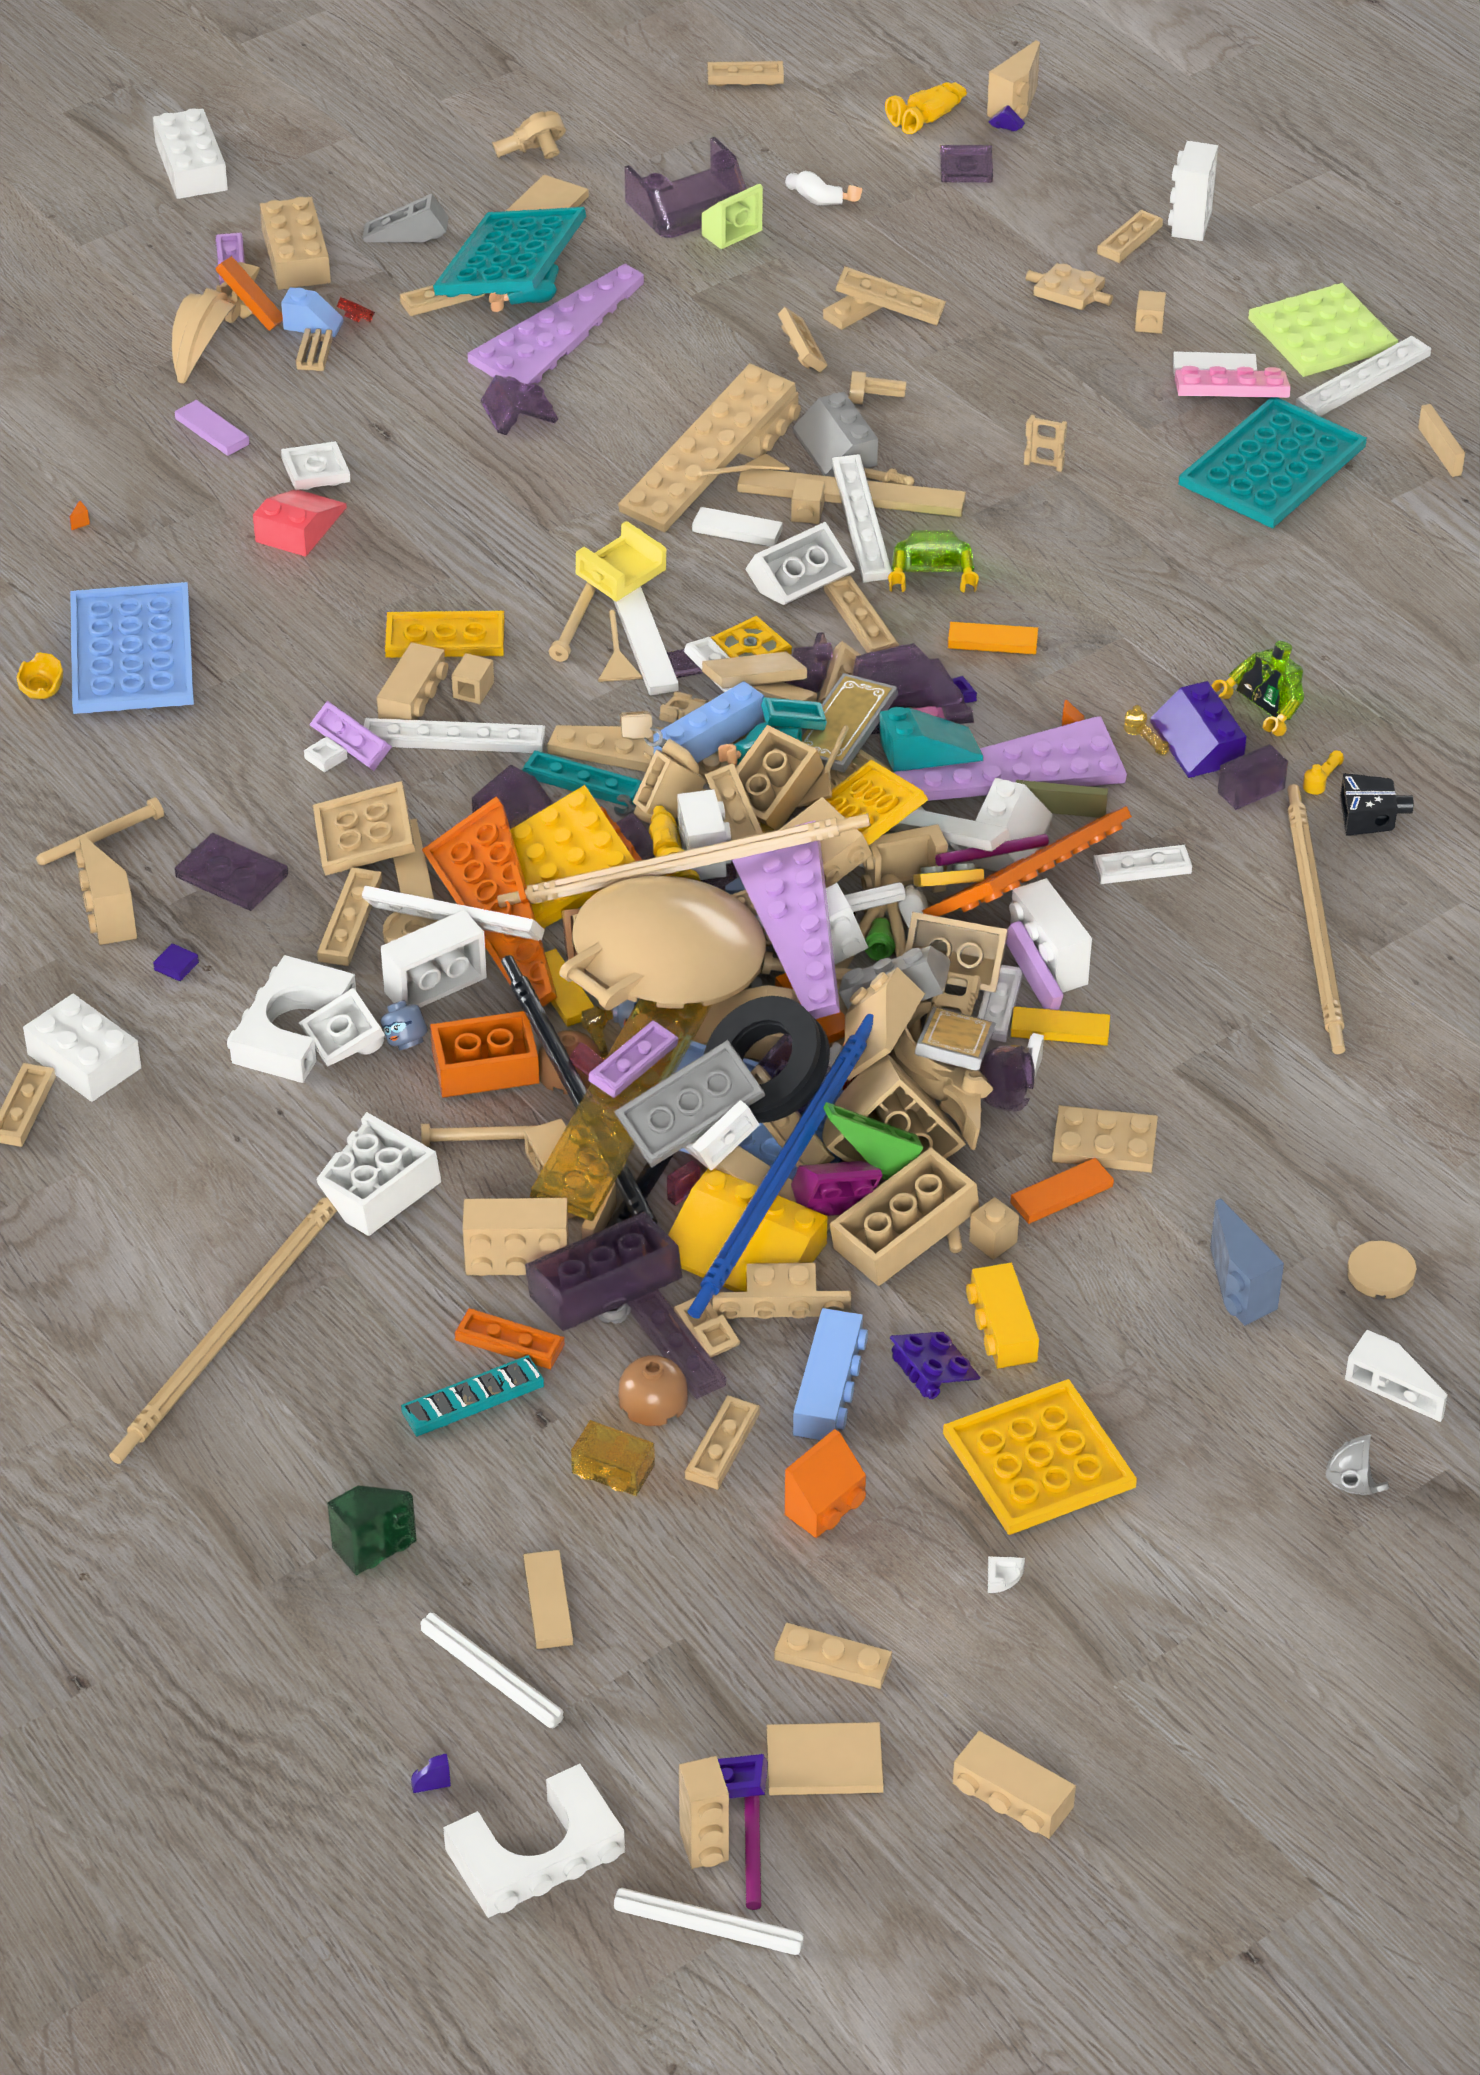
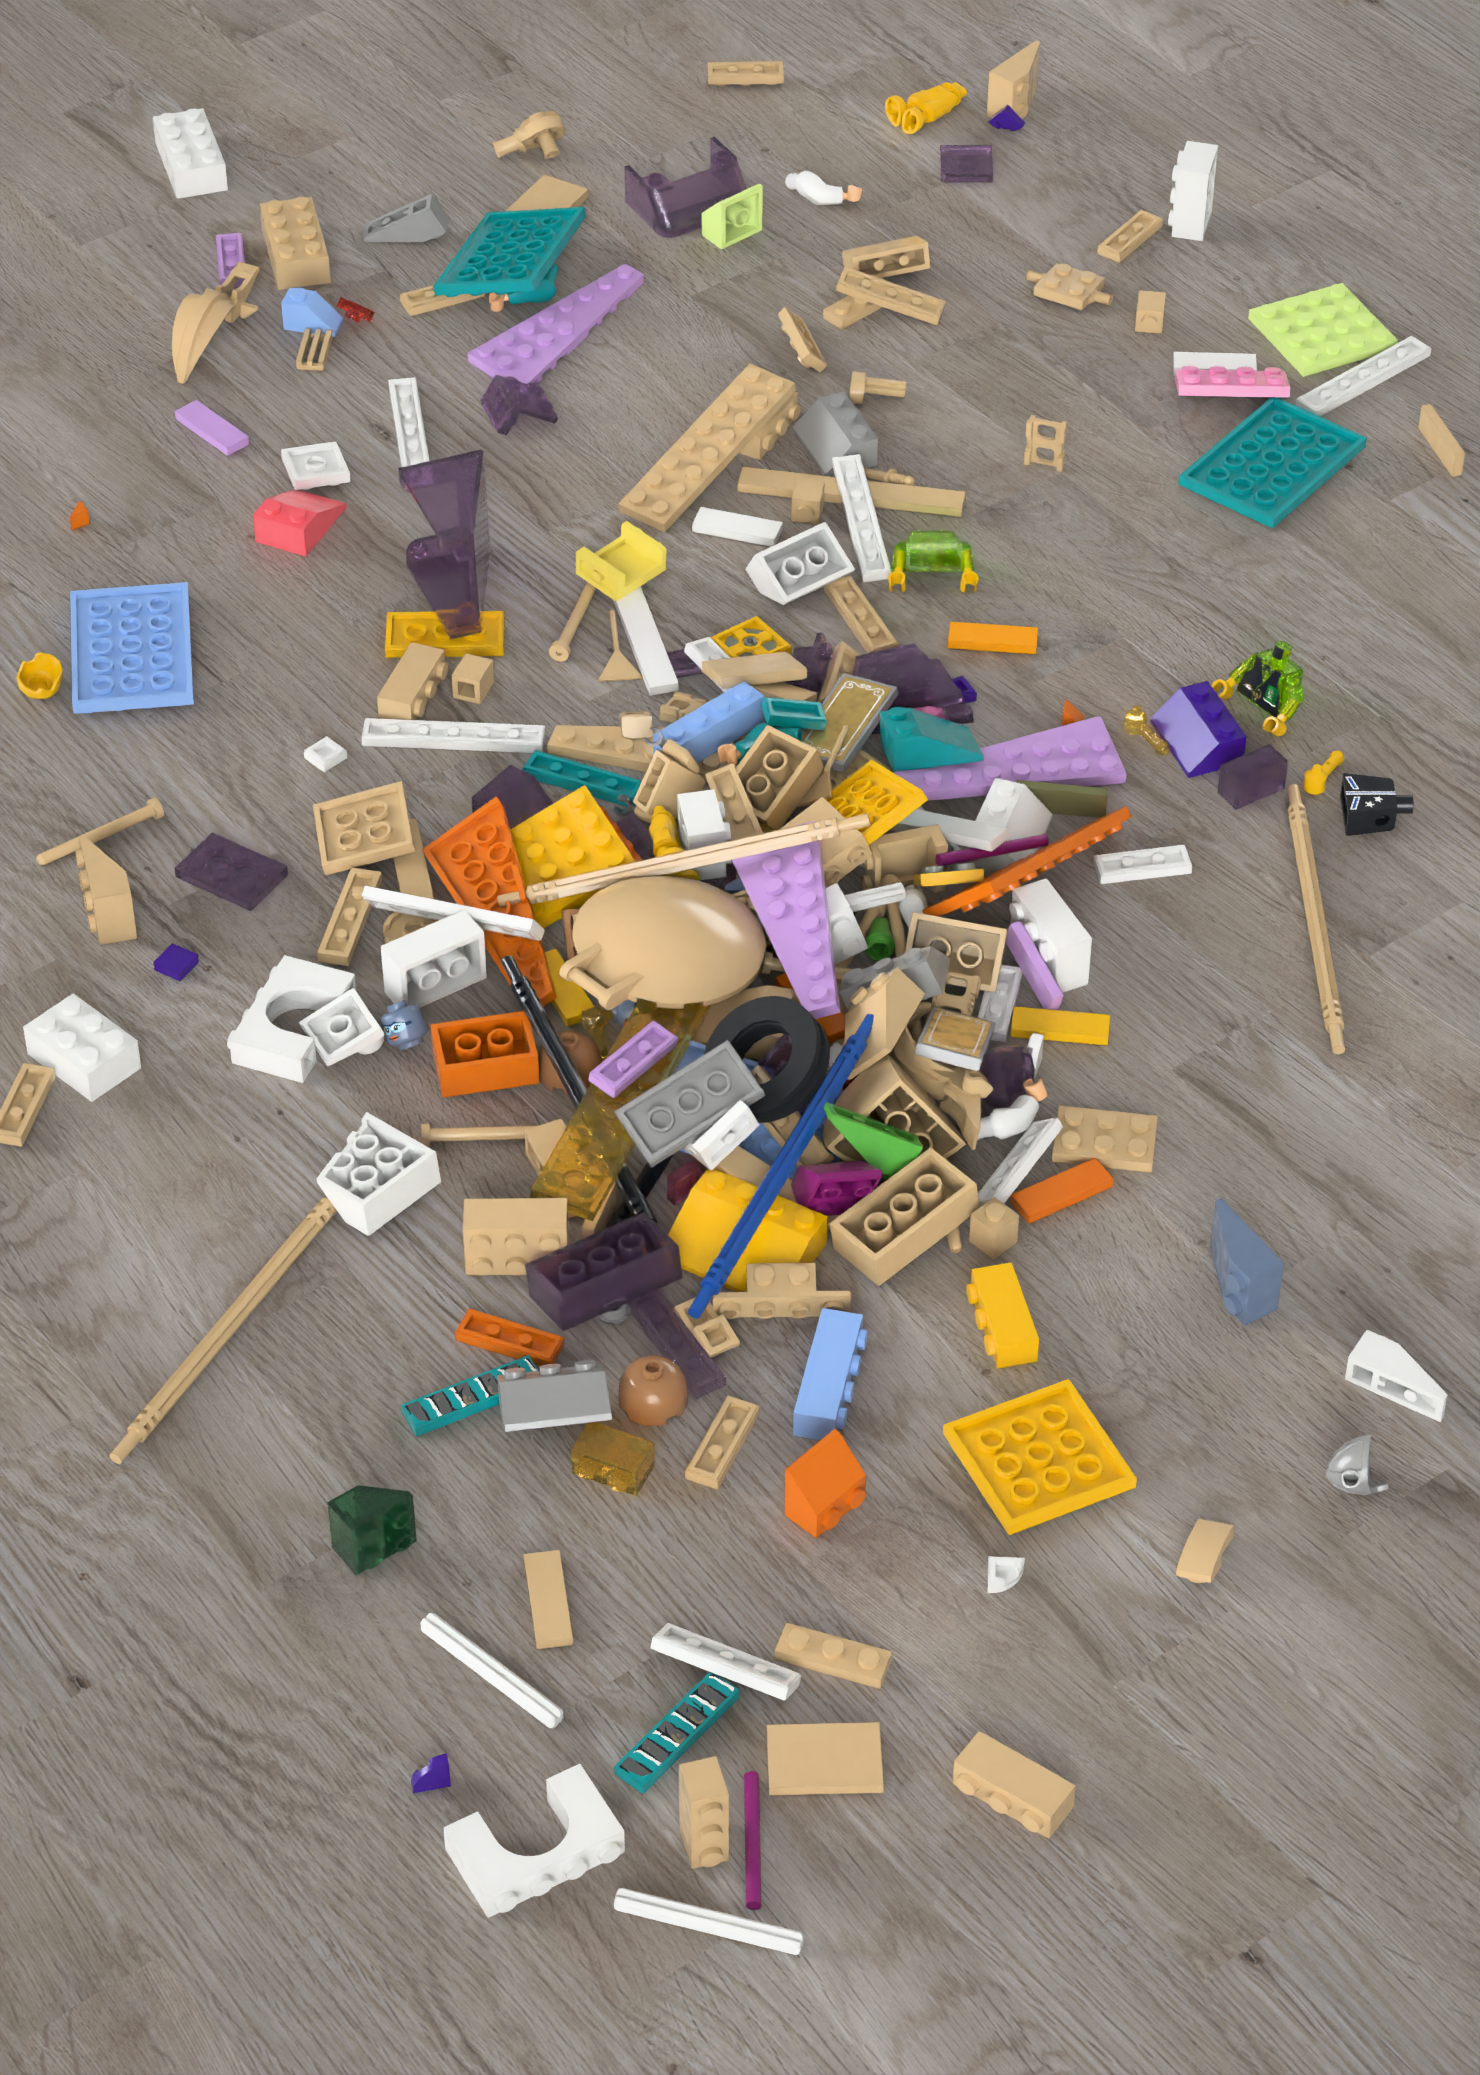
orange tile [215,256,283,331] -> none
lavender tile [309,701,392,771] -> none
clear pink tile [570,1042,604,1077] -> none
tan piece [699,453,790,477] -> none
dark purple plate [718,1754,768,1799] -> none
dark purple hinge [890,1332,981,1399] -> none
tan tile [1347,1240,1417,1299] -> none
none -> white tile [388,377,433,489]
none -> clear purple windscreen [398,449,490,639]
none -> light grey slope [497,1360,612,1432]
none -> tile [614,1672,740,1794]
none -> white tile [650,1623,801,1701]
none -> tan brick [842,236,930,278]
none -> white arm [977,1079,1047,1140]
none -> white tile [978,1118,1063,1208]
none -> tan slope [1176,1519,1234,1583]

